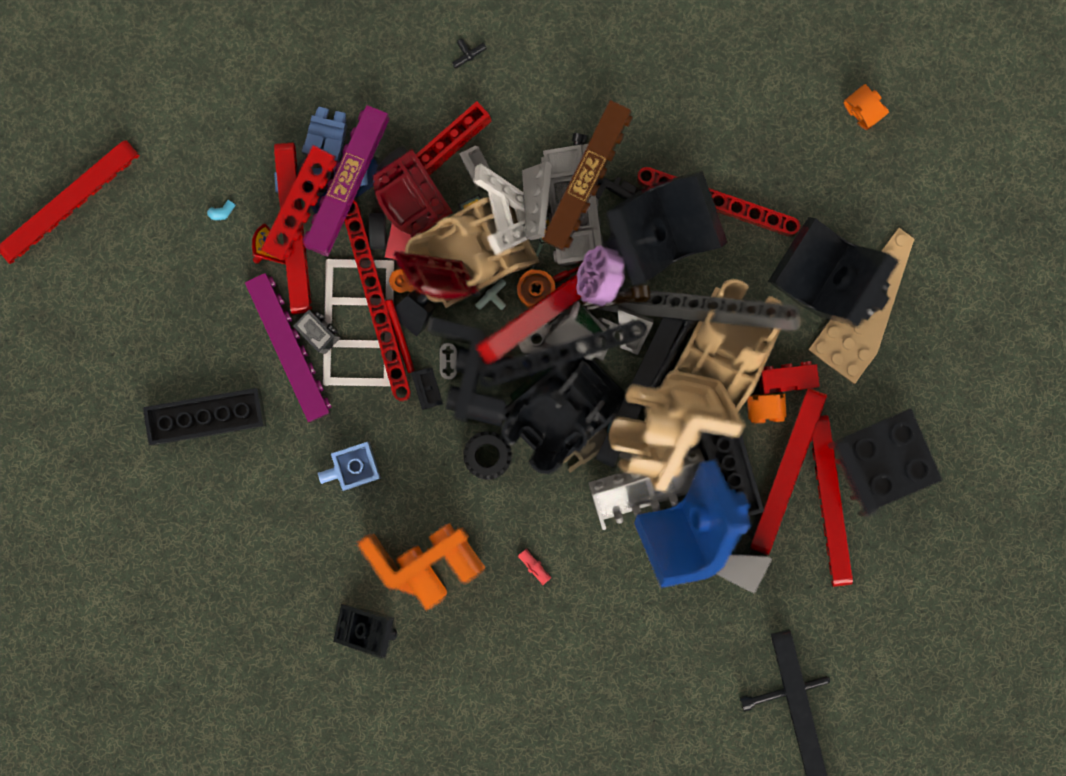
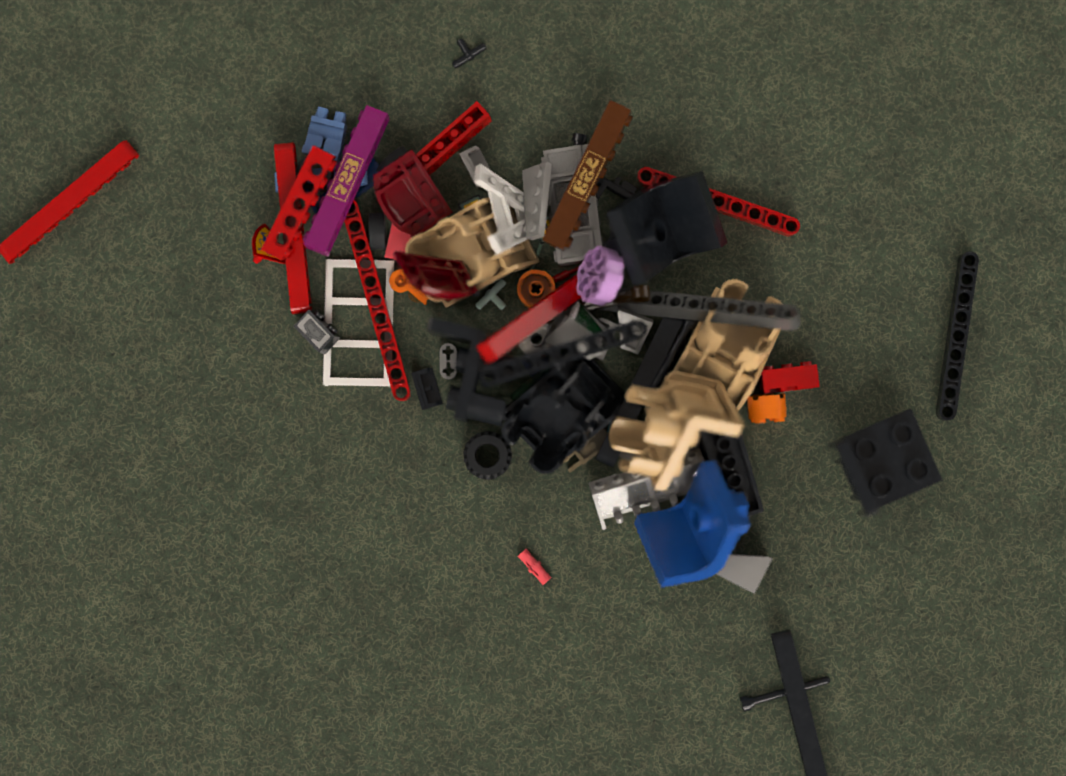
black brick [143,388,267,446] -> none
medium azure arm [207,200,235,220] -> none
magenta brick [244,273,332,422] -> none
light blue brick [318,442,381,491] -> none
black brick [333,604,397,659] -> none
orange piece [357,523,486,610] -> none
red bar [385,299,415,373] -> none
black torso [395,289,436,337] -> none
red beam [750,388,827,556] -> none
black piece [768,217,900,328] -> none
tan wing [808,228,914,384] -> none
red beam [811,415,853,587] -> none
orange brick [844,84,889,130] -> none
none -> black beam [936,251,979,421]

